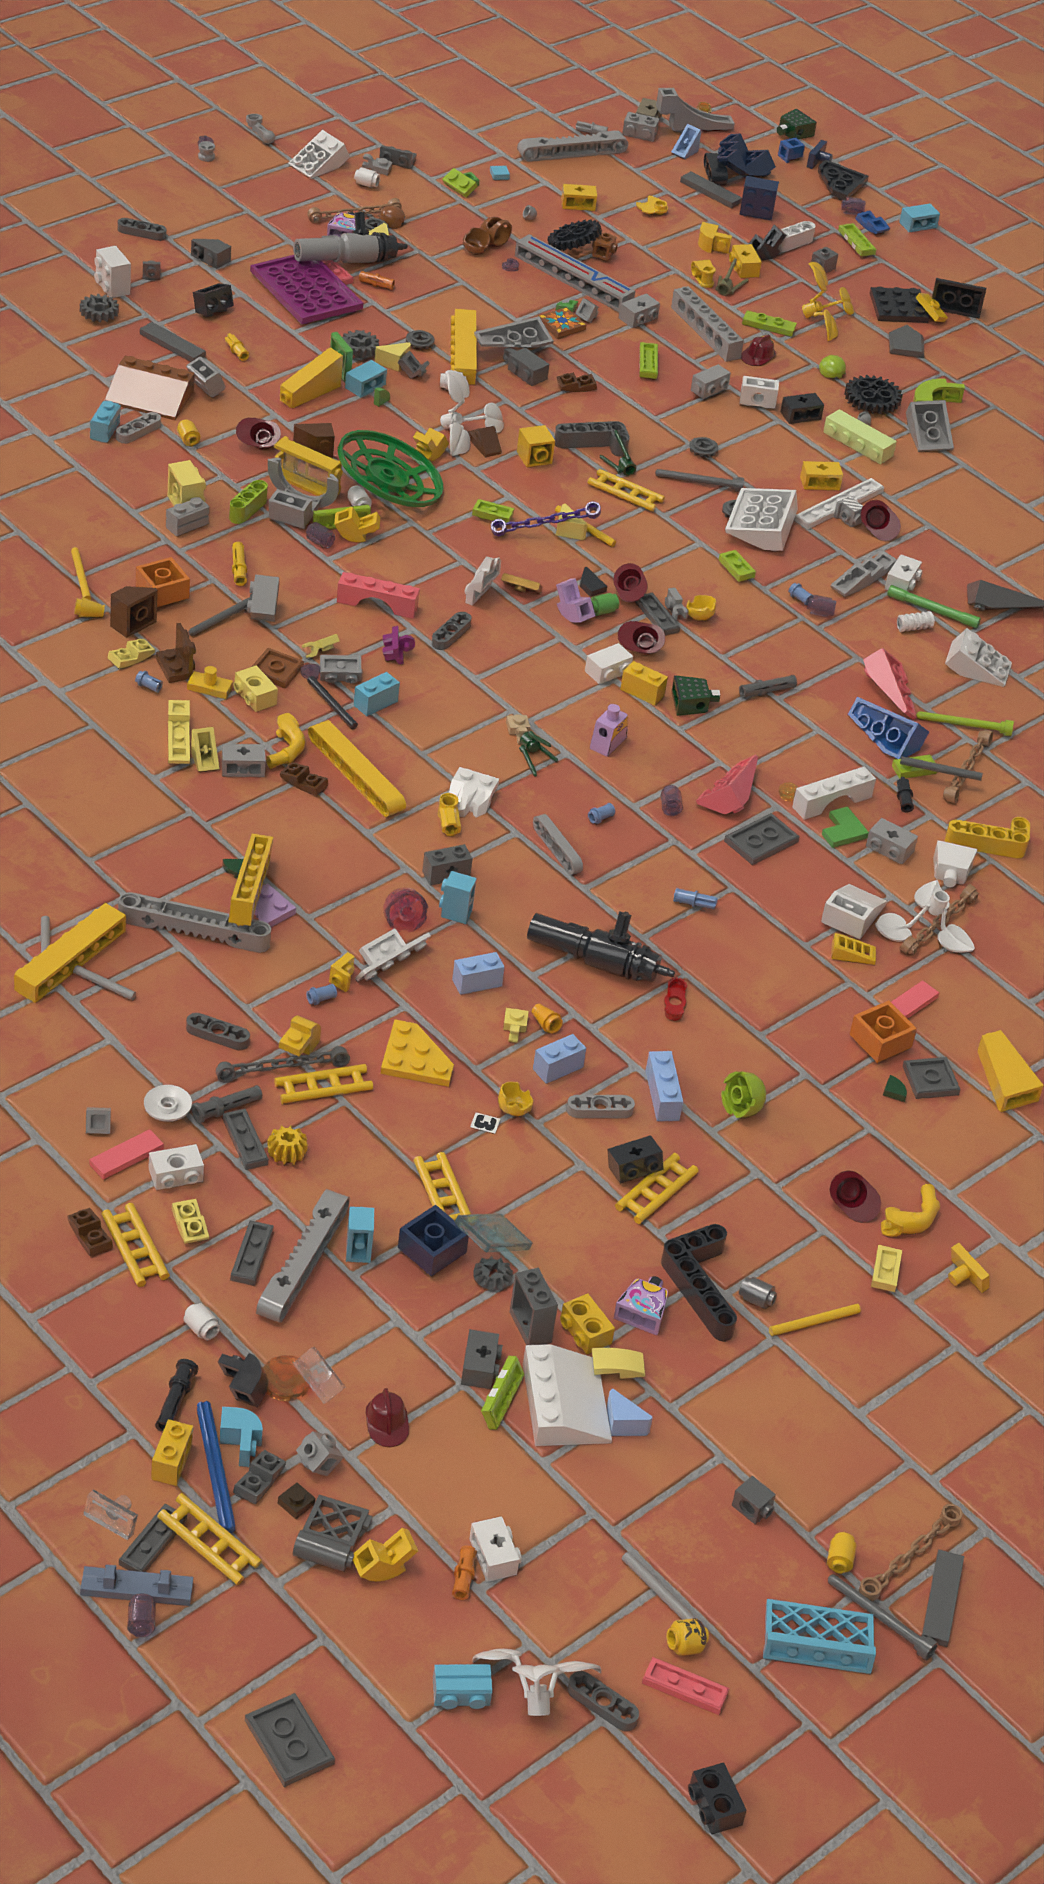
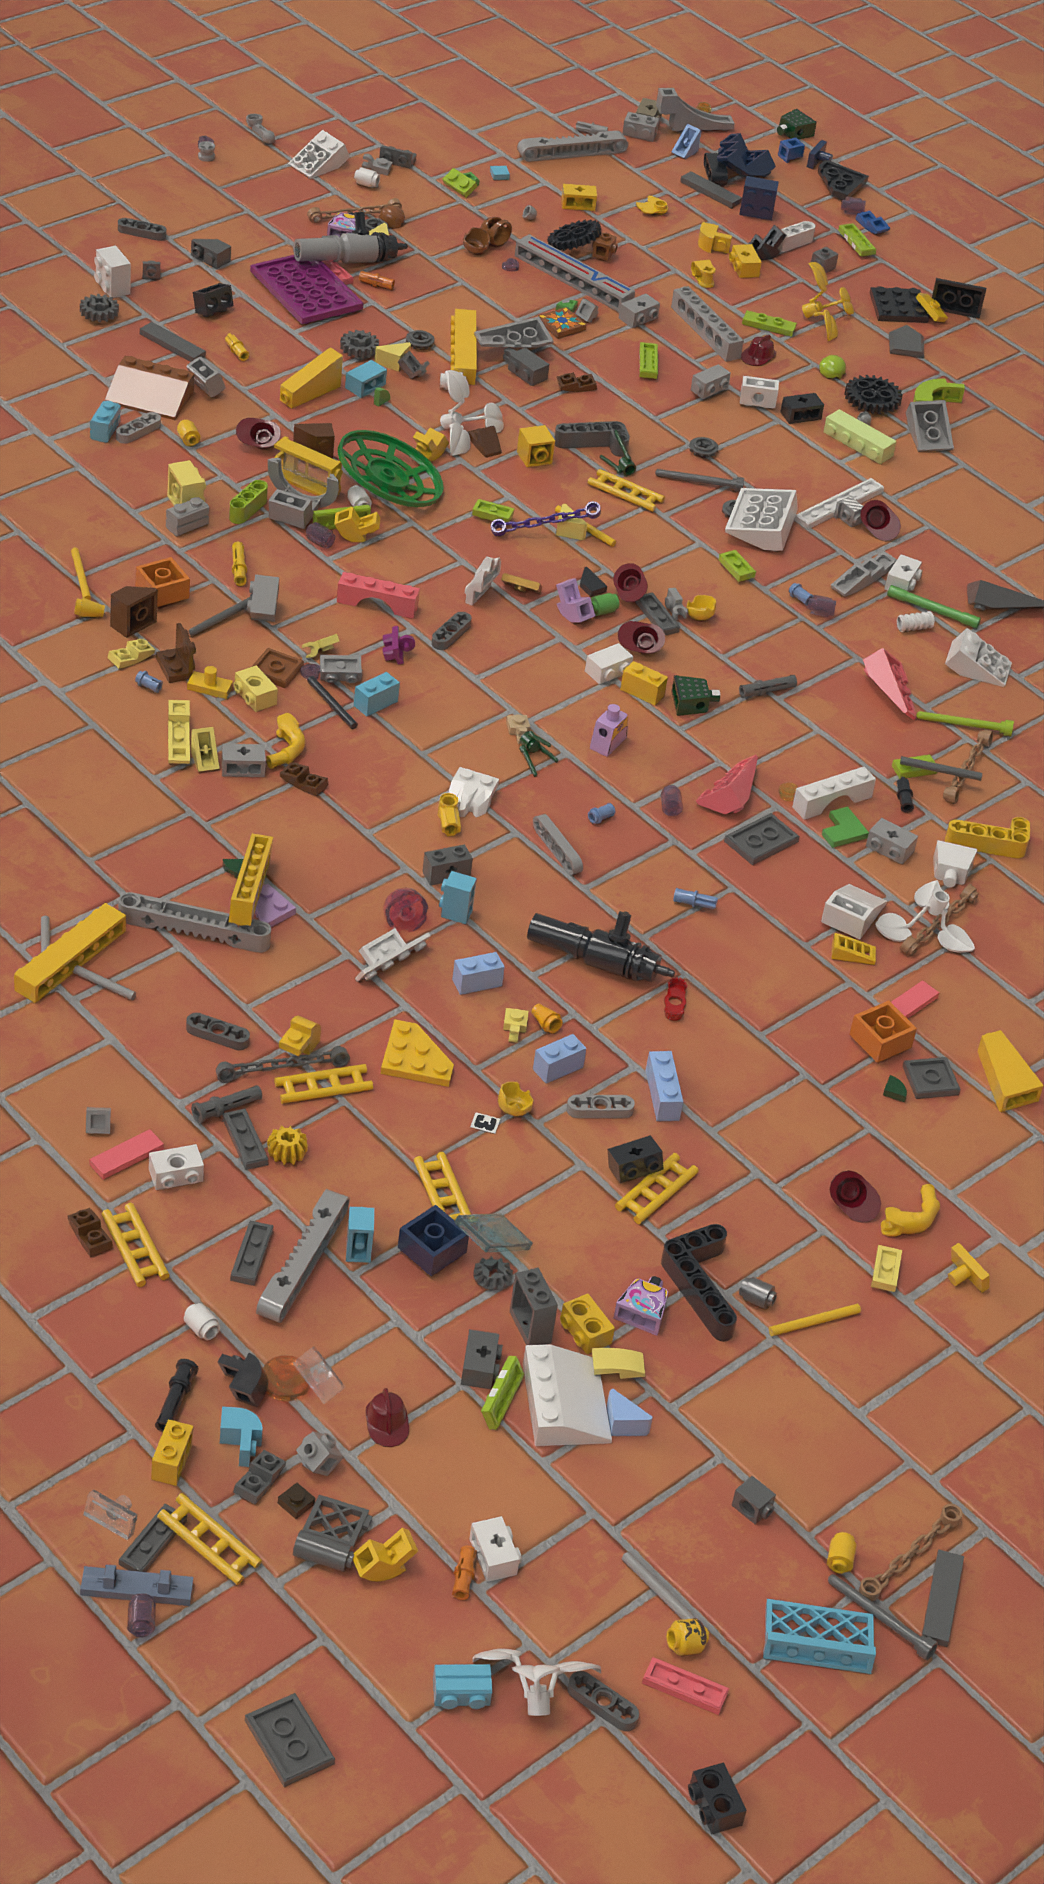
white dish [144,1085,192,1122] -> none
light yellow slope [172,1199,209,1244] -> none
blue axle [197,1401,236,1533] -> none
medium blue pin [306,984,337,1005] -> none
yellow beam [308,720,406,817] -> none
yellow bracket [329,952,355,992] -> none
bright green plate [330,332,353,382] -> none
olive plant [715,258,749,296] -> none
lime cylinder [721,1071,766,1118] -> none
yellow brick [800,461,843,490] -> none
blue wedge [848,697,929,759] -> none
medium azure brick [899,204,940,232] -> none

